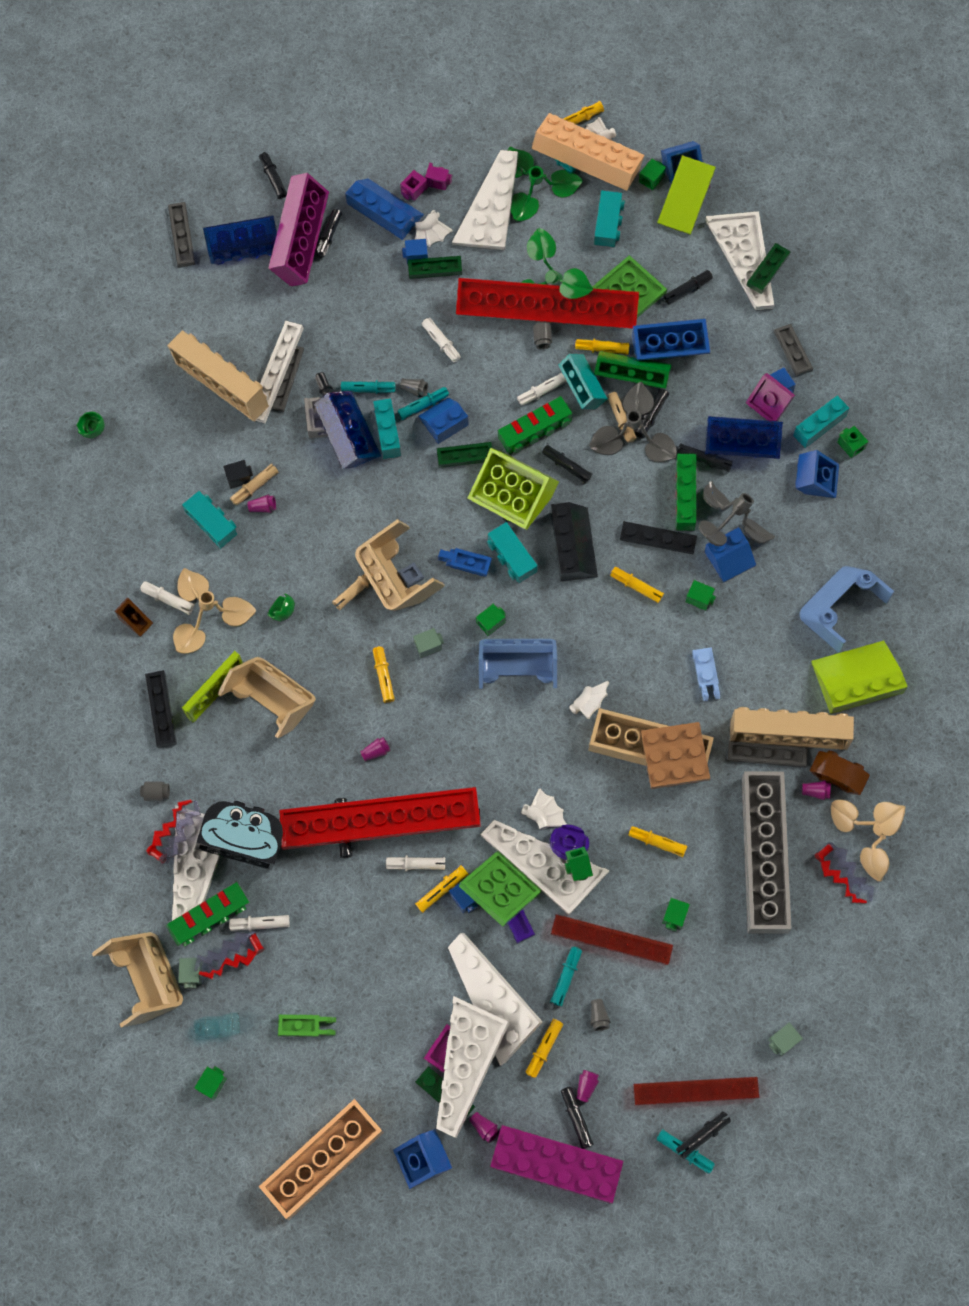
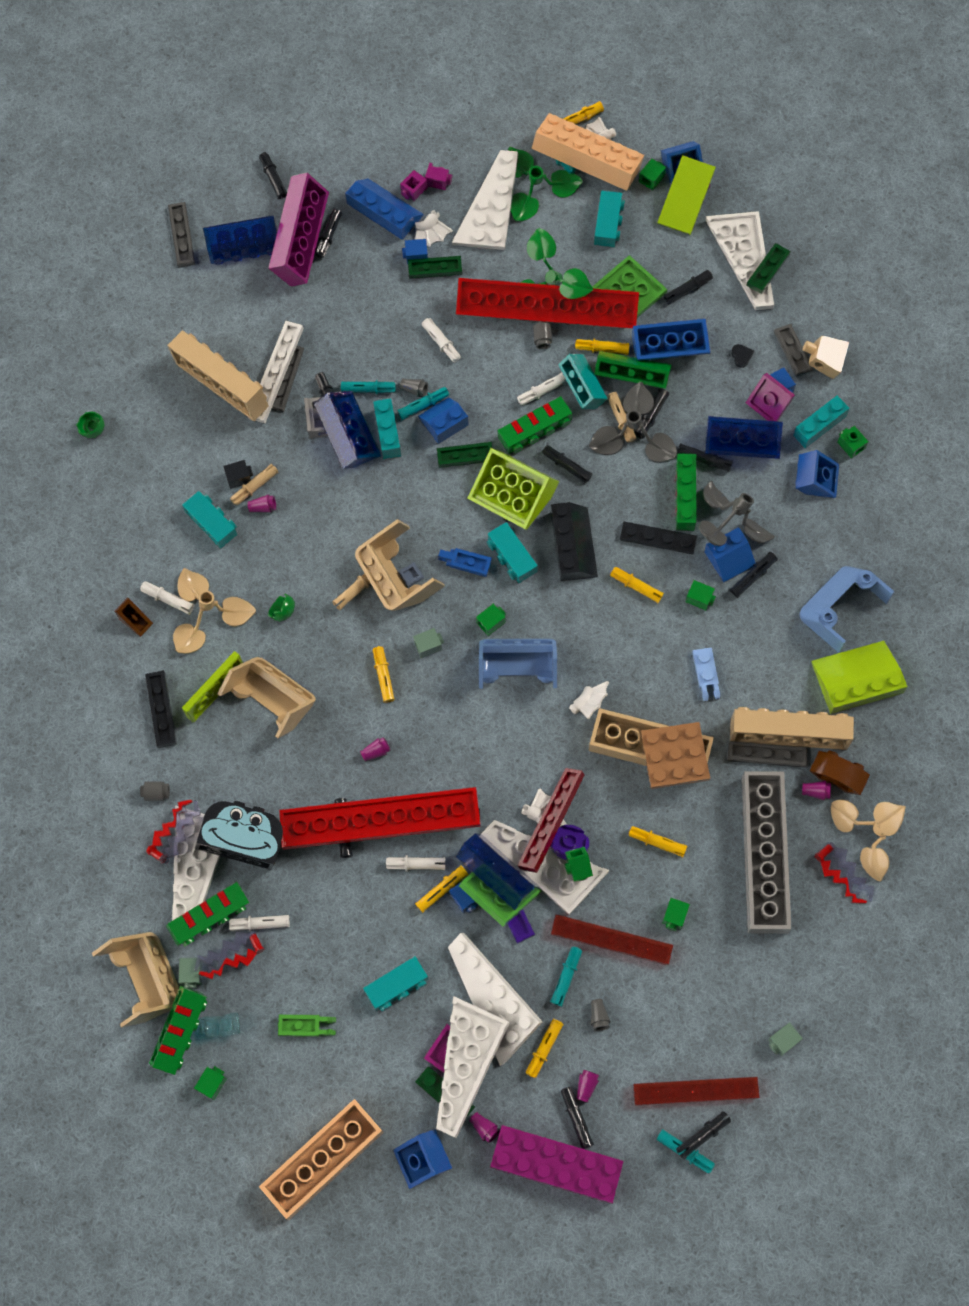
none -> green brick [149,985,207,1075]
none -> teal brick [363,956,429,1012]
none -> clear blue slope [456,833,540,910]
none -> dark red plate [517,768,585,873]
none -> black pin [730,552,778,598]
none -> black tile [731,344,754,368]
none -> torso [803,336,849,379]

